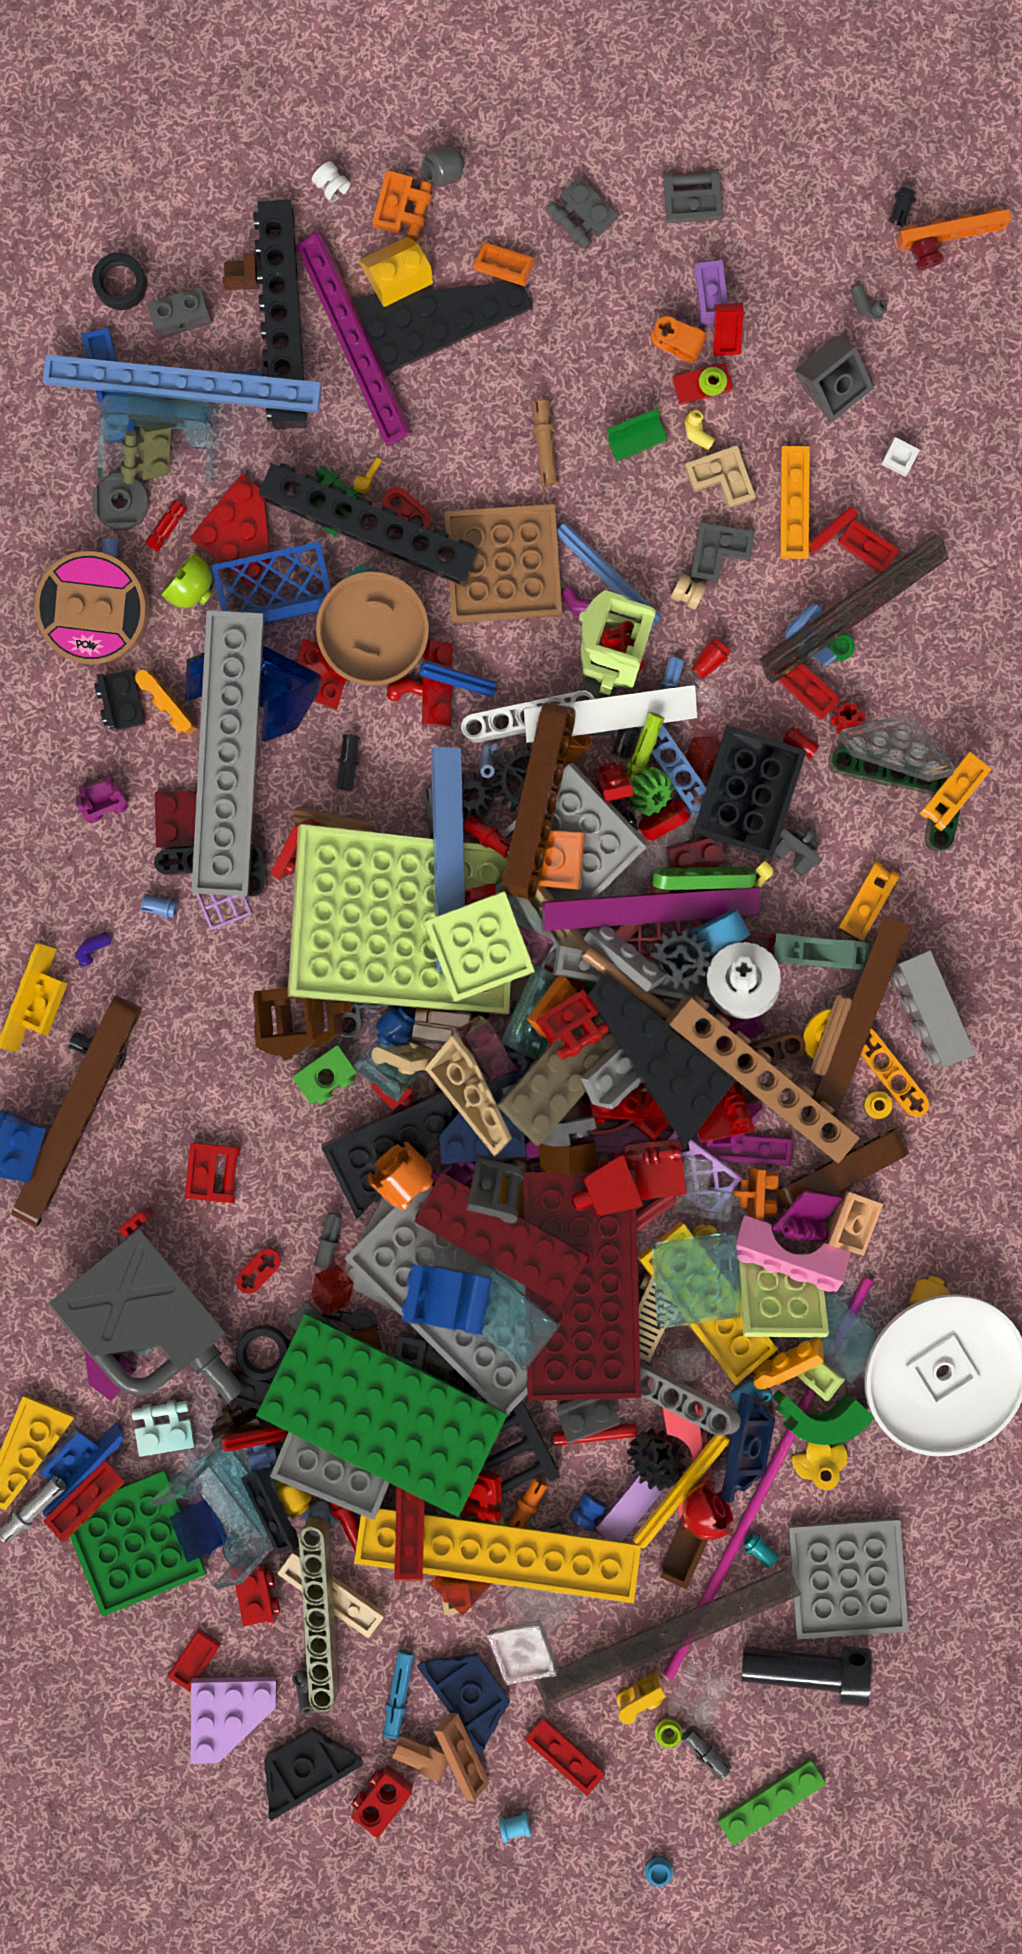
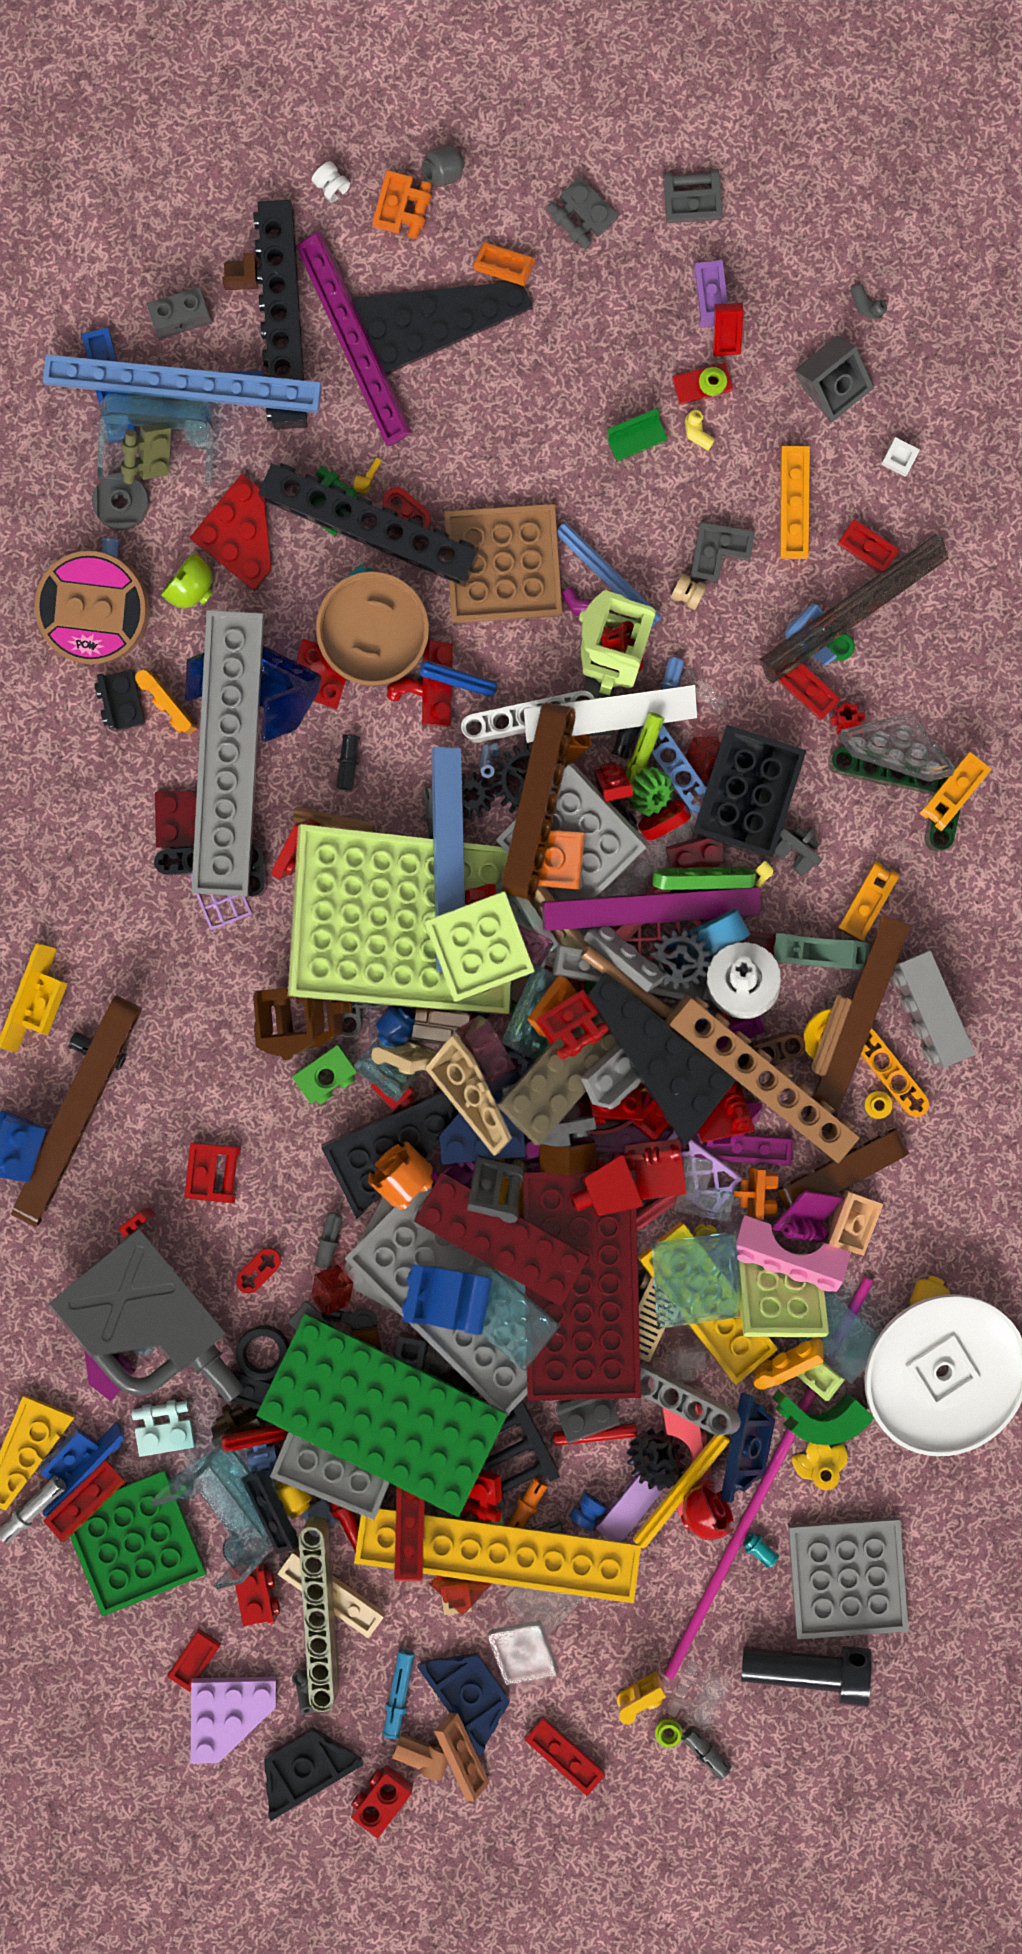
magenta piece [75,774,129,823] -> none
dark purple arm [75,932,111,967] -> none
black tyre [92,252,147,310] -> none
medium blue pin [141,894,178,919] -> none
red axle [146,500,187,552] -> none
clear blue piece [169,1497,229,1563] -> none
blue fence [211,541,331,624] -> none
yellow slope [359,236,433,307] -> none
red pin [463,815,511,859] -> none
medium azure bush [499,1811,531,1843] -> none
medium nougat pin [532,399,558,487] -> none
clear smoke plate [535,1566,801,1707] -> none
dark azure plate [645,1857,673,1887] -> none
orange piece [651,316,707,363] -> none
reddish brown panel [659,1520,708,1589] -> none
tan plate [684,445,756,509] -> none
red cone [691,637,731,679] -> none
bright green plate [717,1758,826,1846] -> none
dark azure arm [729,1379,772,1404] -> none
red pin [783,727,820,760] -> none
red tile [809,507,858,556] -> none
black pin [888,187,916,227] -> none
orange plate [896,208,1012,251] -> none
dark red wheel [911,237,944,271] -> none

